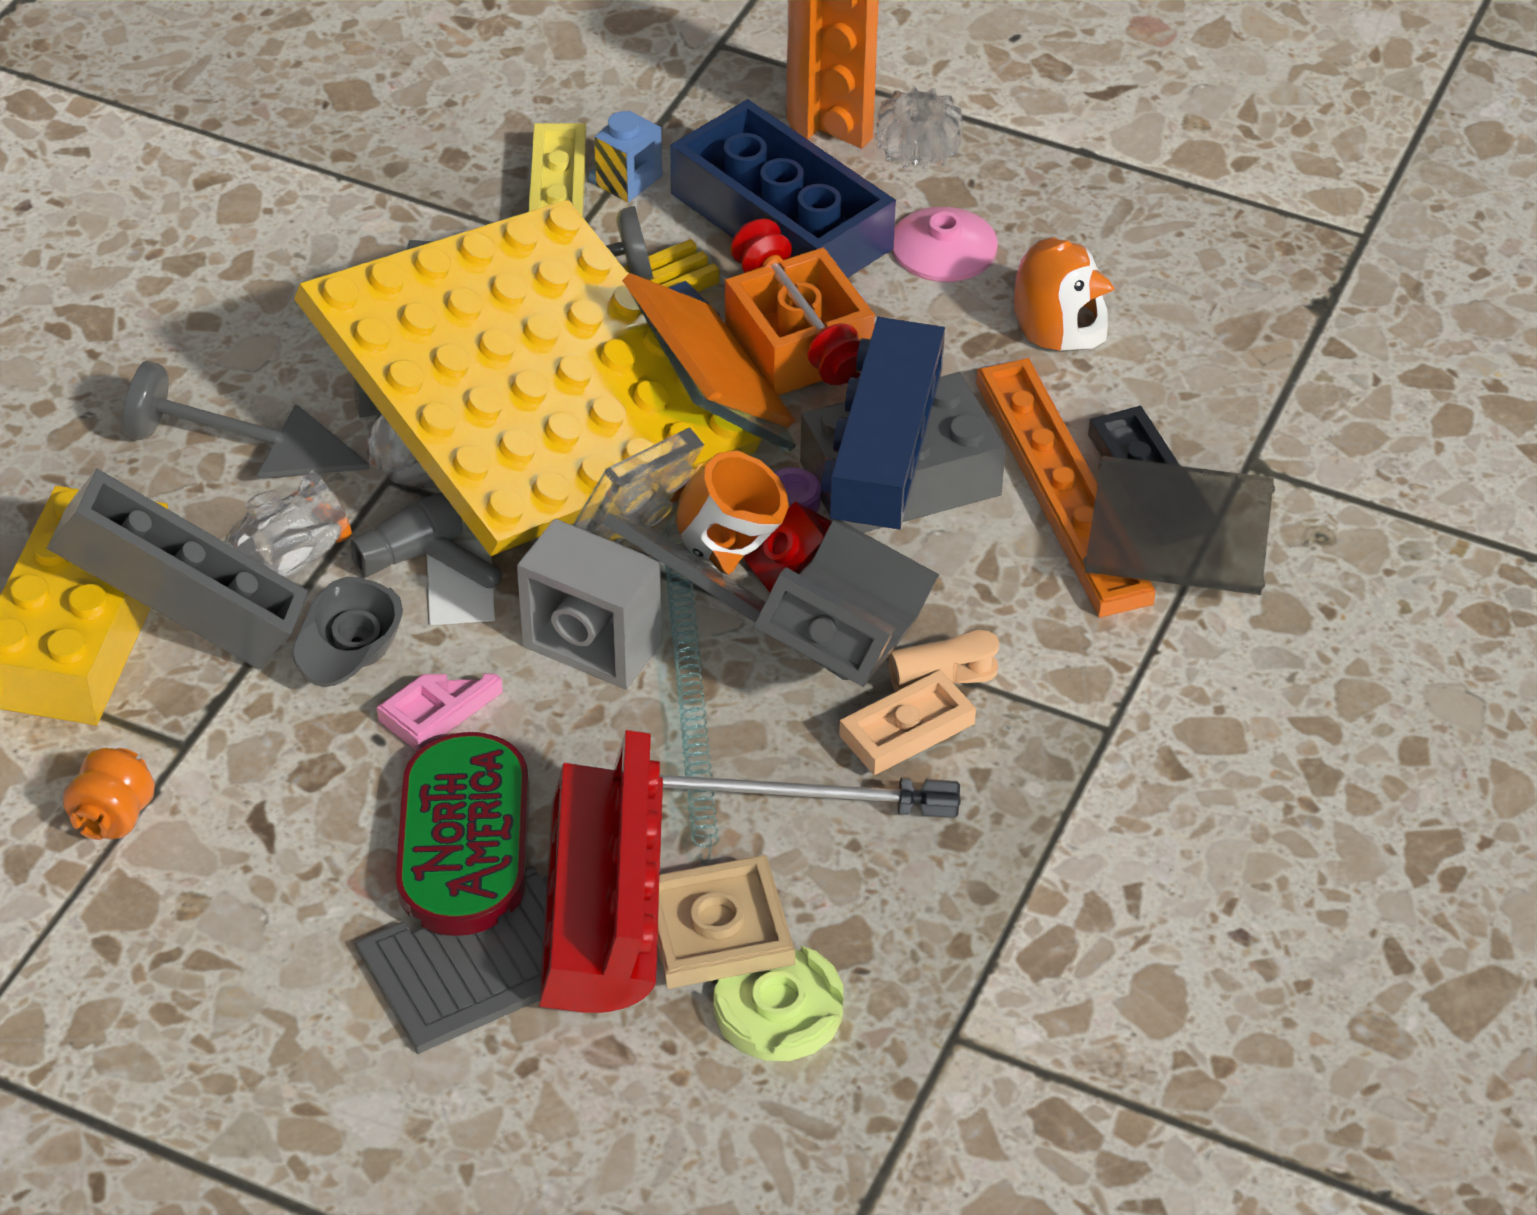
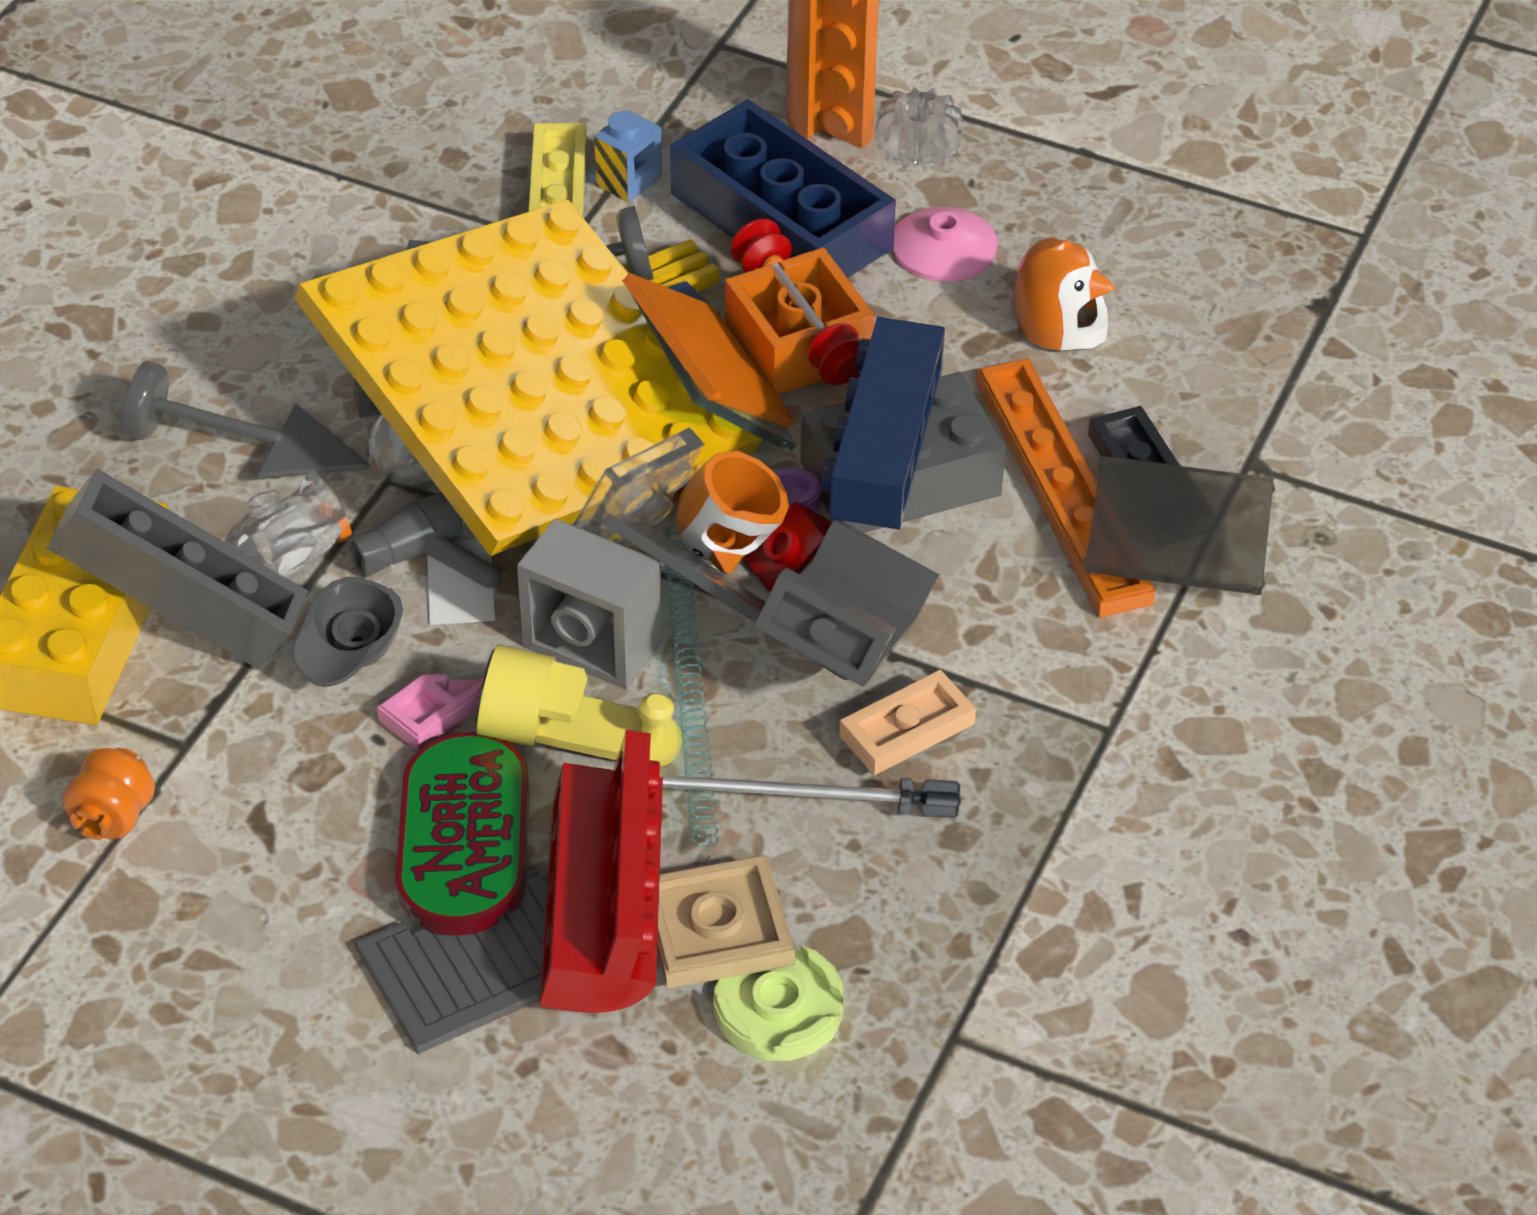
light nougat bar [888,630,999,692] -> none
none -> light yellow piece [475,644,682,767]

